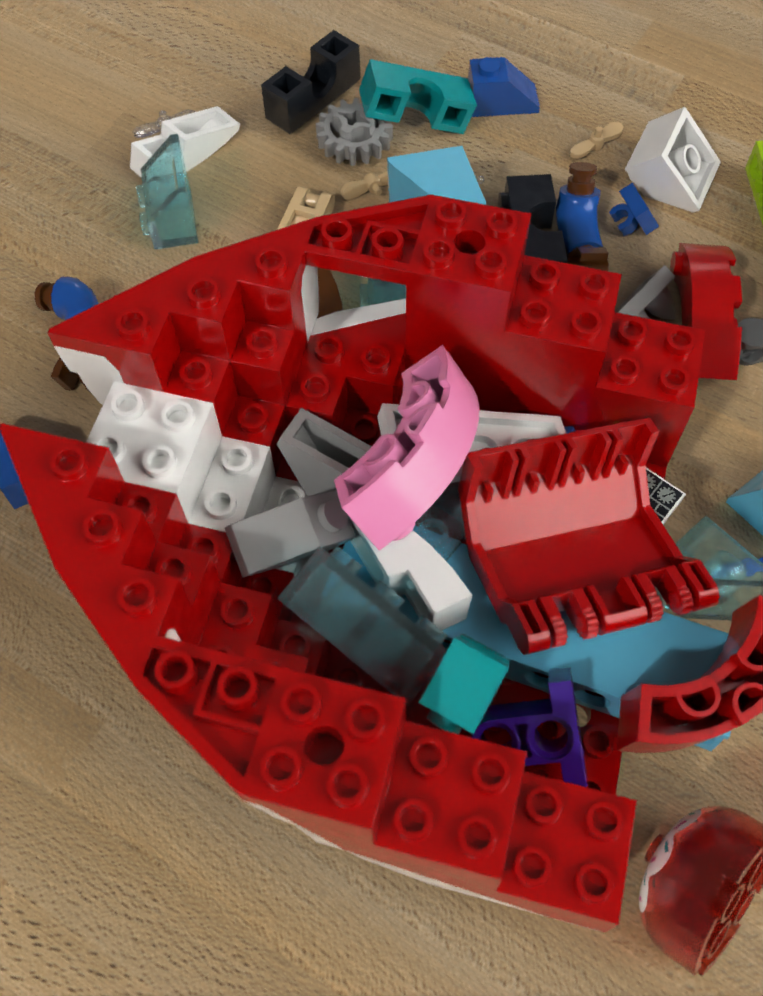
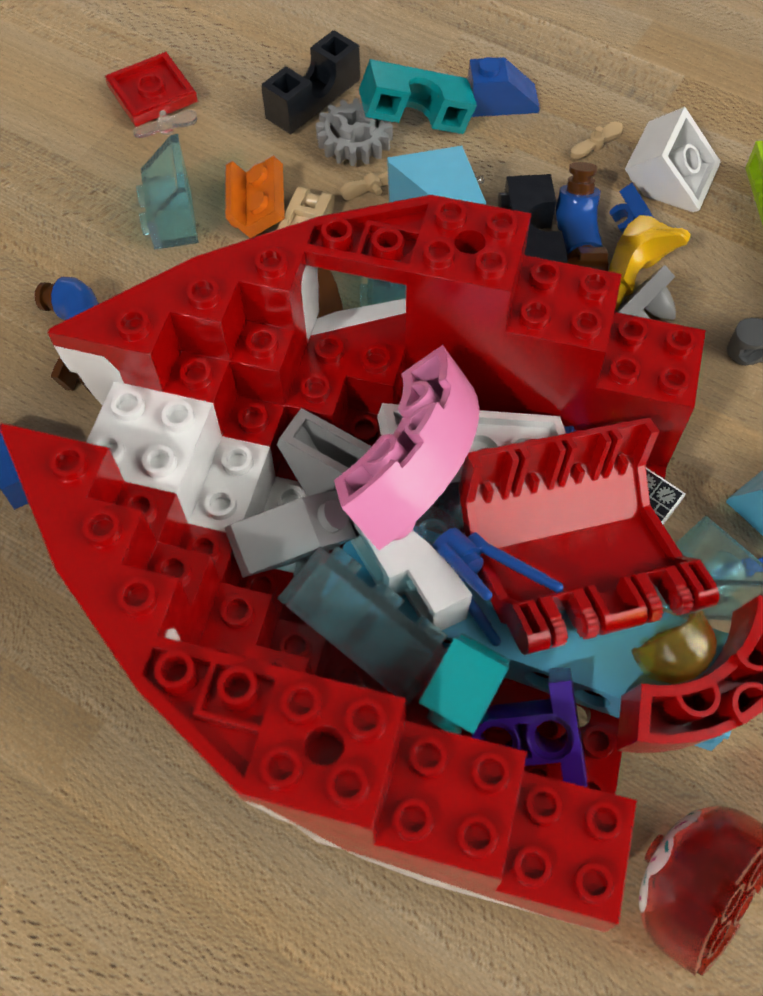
white slope [130,106,240,187] -> none
red brick [670,243,742,381] -> none
none -> red plate [105,52,198,127]
none -> orange bracket [225,155,285,238]
none -> blue plant [432,528,564,646]
none -> yellow animal [608,215,691,310]
none -> clear yellow hair [631,610,717,684]

